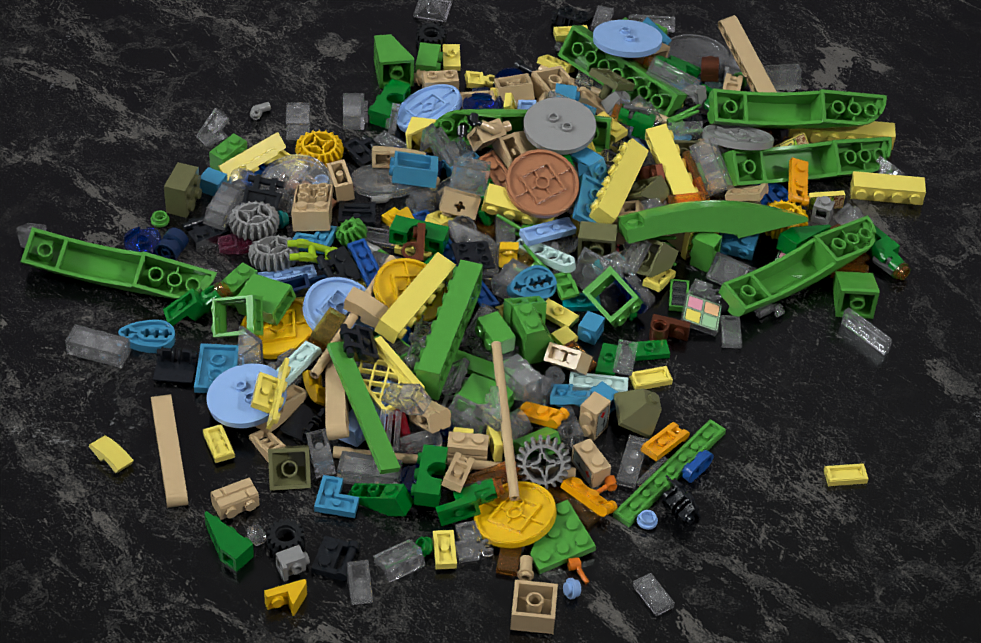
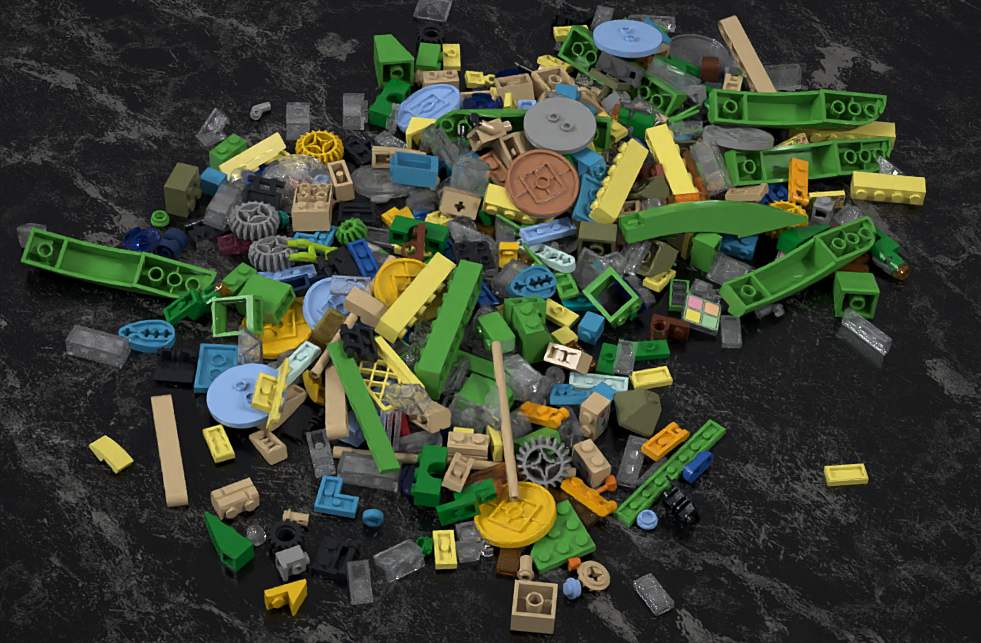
olive slope [268,445,311,490] -> none
green slope [348,483,414,516] -> none
none -> tan pin [283,509,309,527]
none -> clear plate [330,275,371,295]
none -> dark azure tile [363,509,384,526]
none -> tan gear [577,561,610,592]
none -> dark grey plate [595,50,646,88]

